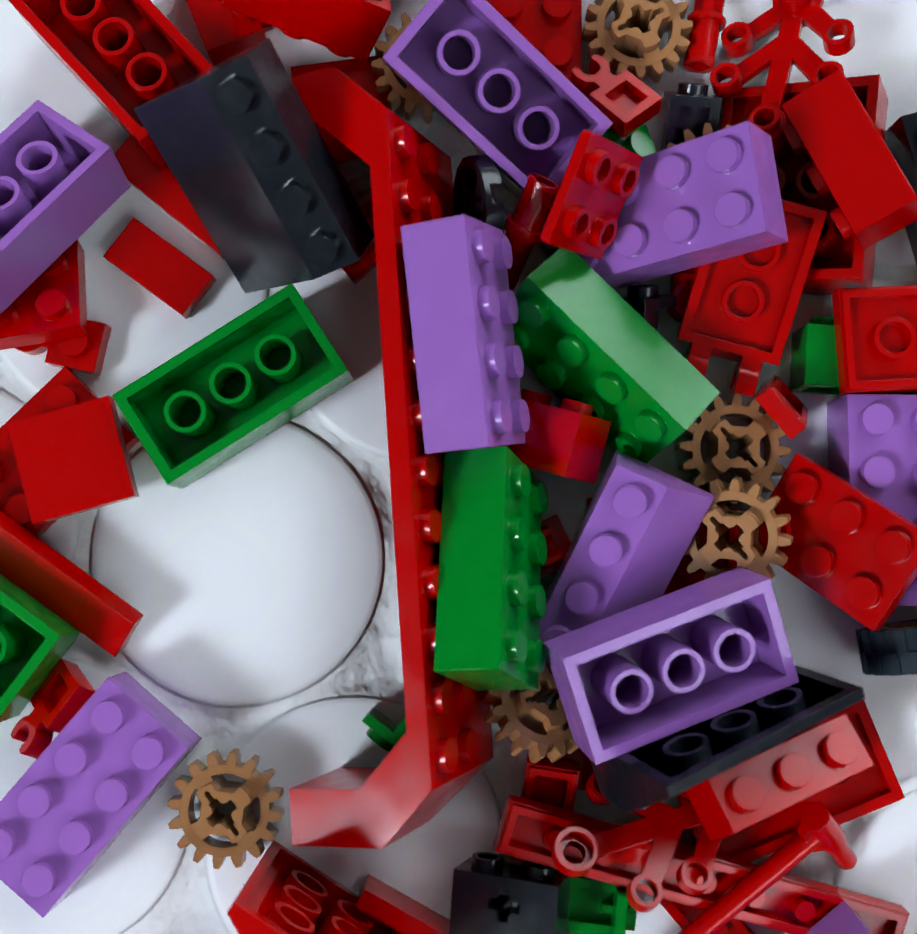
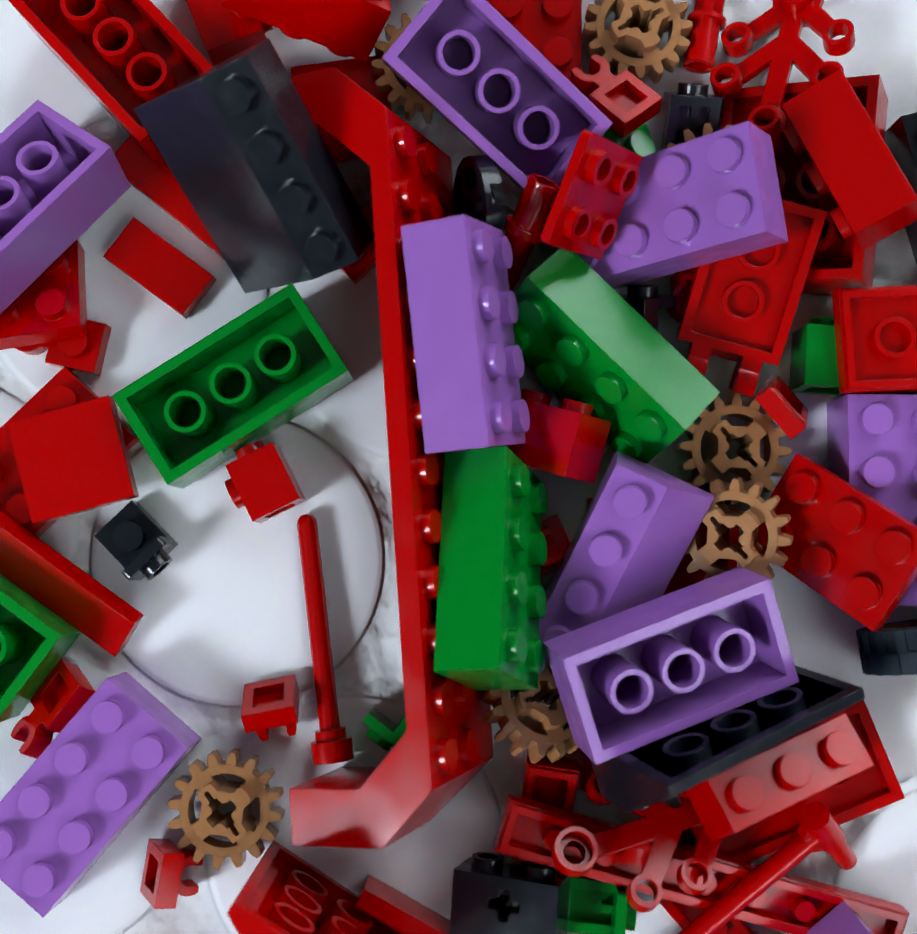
none -> black bracket [94,500,178,581]
none -> red tile [140,838,204,909]
none -> red brick [225,440,306,523]
none -> red tile [241,674,299,741]
none -> red piece [297,514,354,765]

